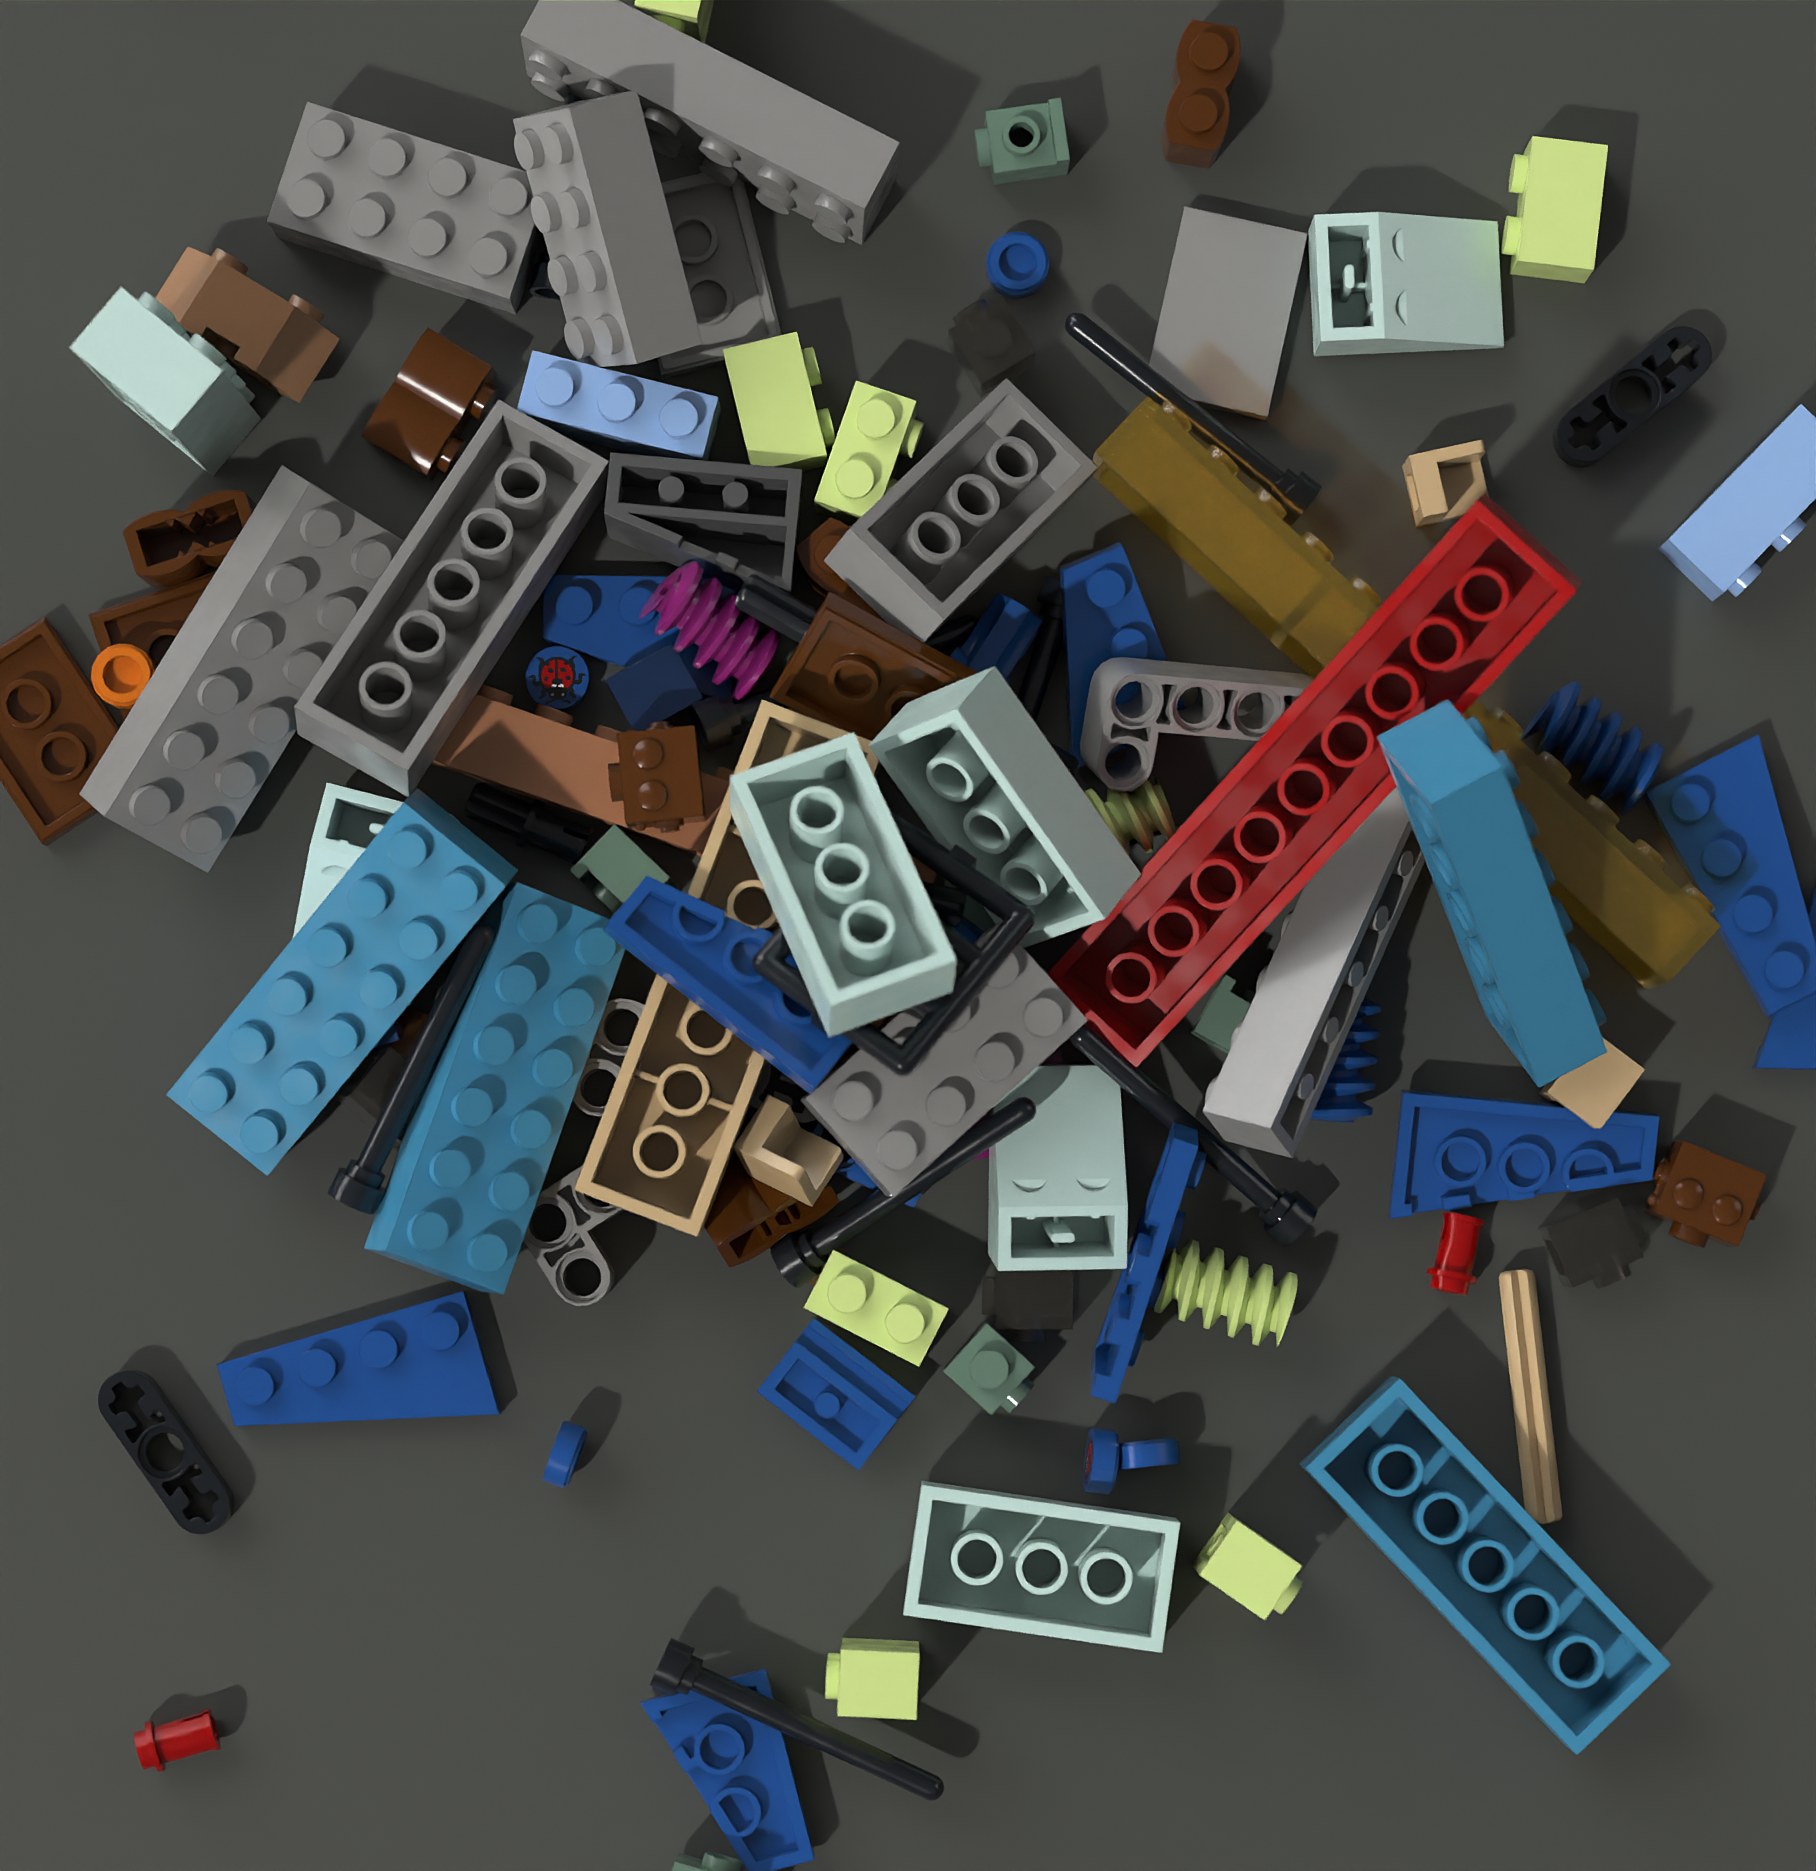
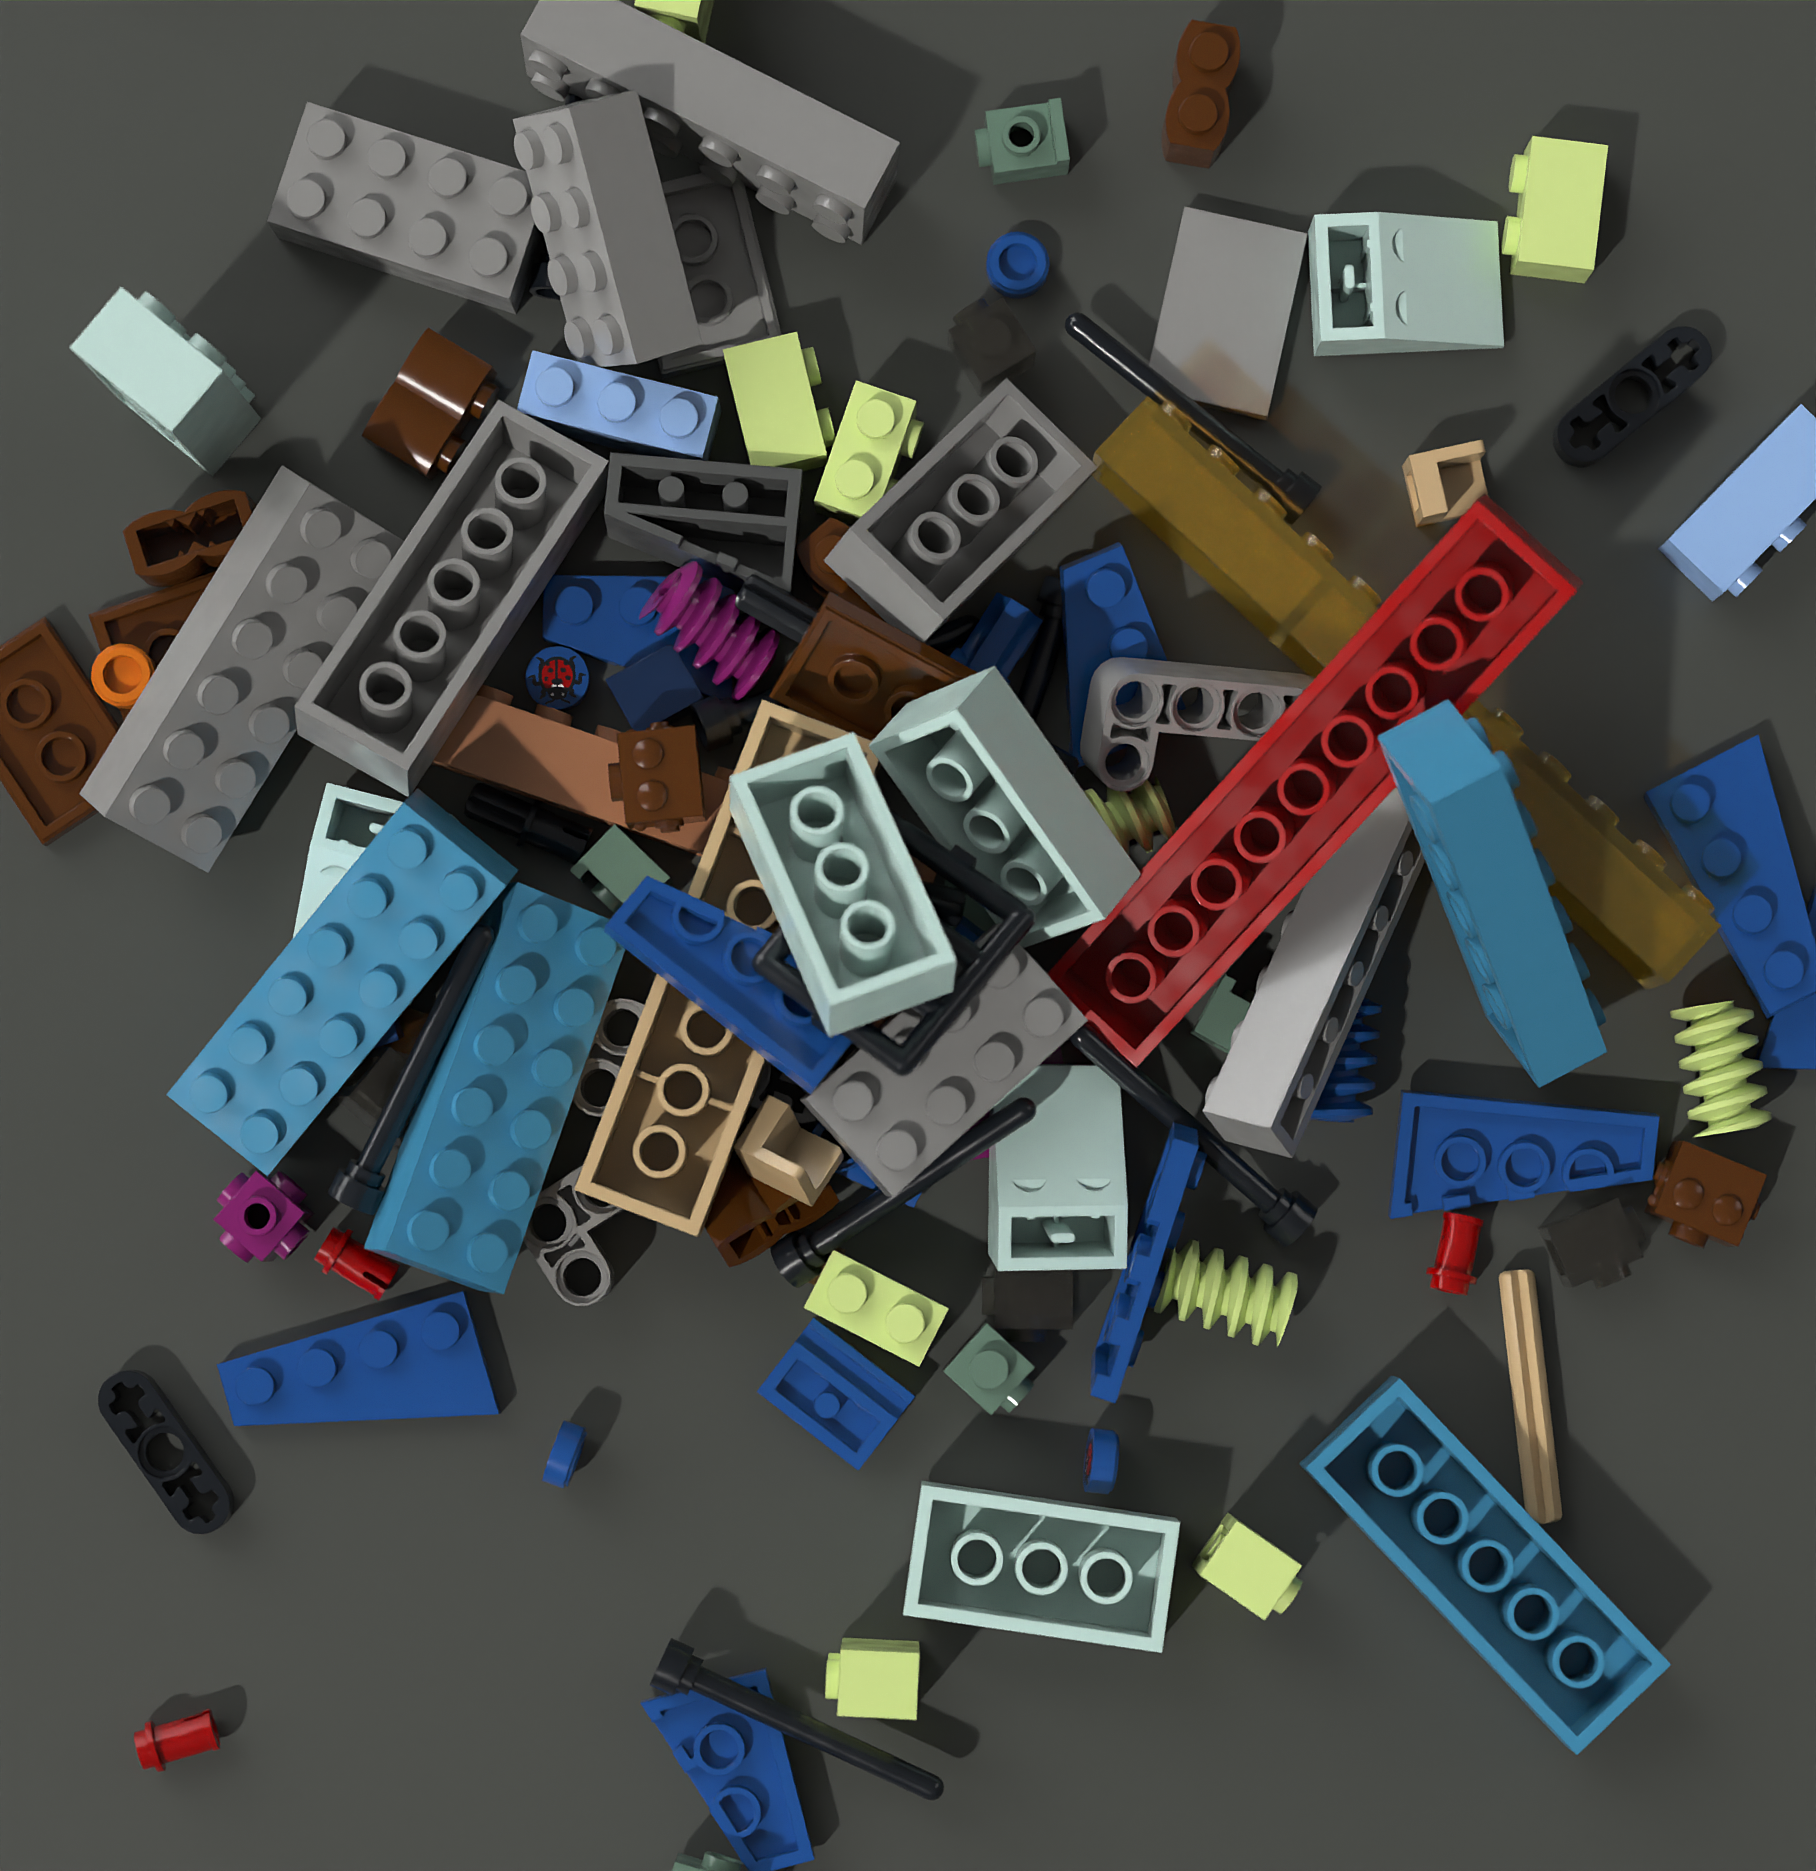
medium nougat brick [155,246,340,403] -> none
blue tile [1118,1438,1181,1470] -> none
blue piece [1520,681,1664,816] -> none
tan panel [1539,1037,1645,1129] -> none
none -> magenta brick [213,1170,315,1263]
none -> red pin [314,1227,401,1301]
none -> yellowish green piece [1670,1000,1772,1138]

